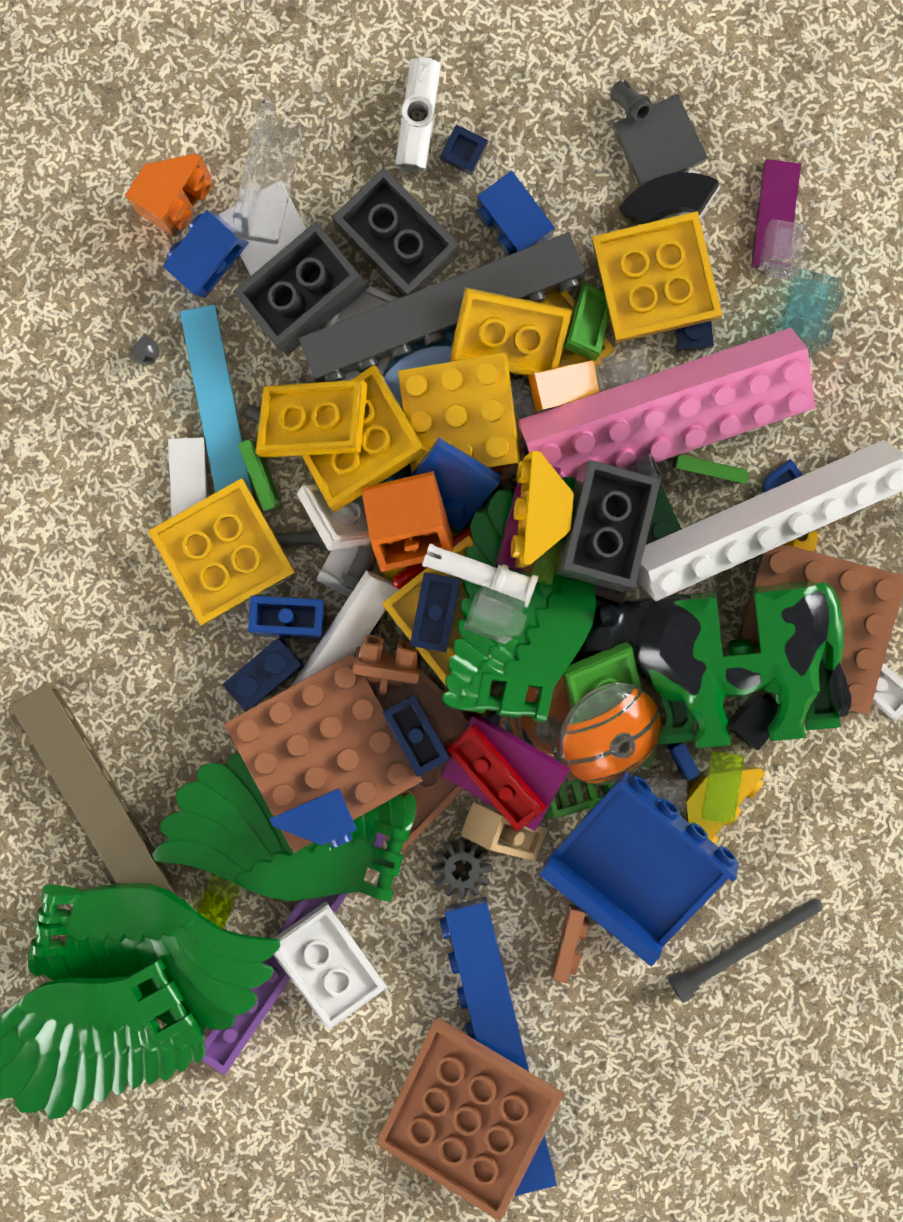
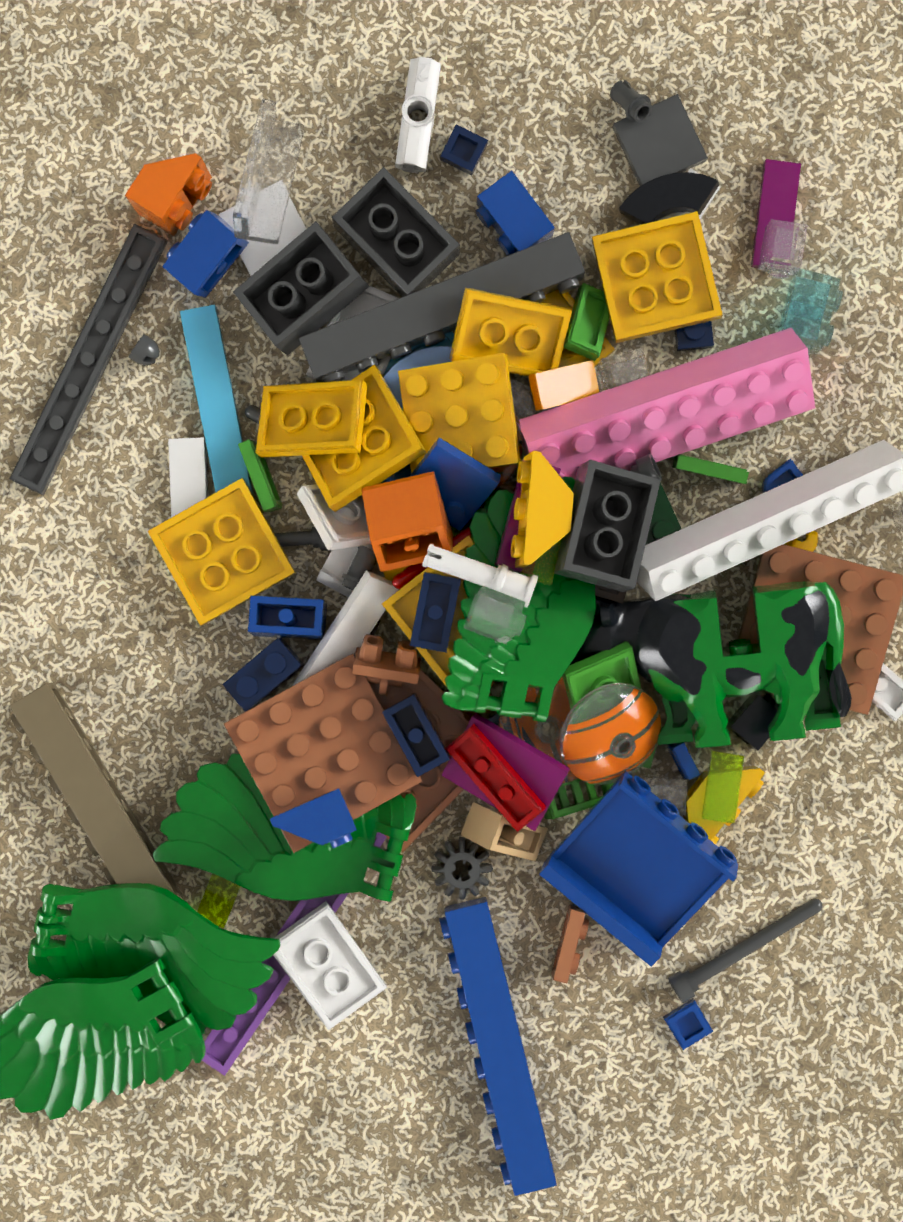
nougat plate [376,1018,565,1221] -> none
none -> dark grey tile [9,224,168,495]
none -> blue tile [663,999,713,1050]

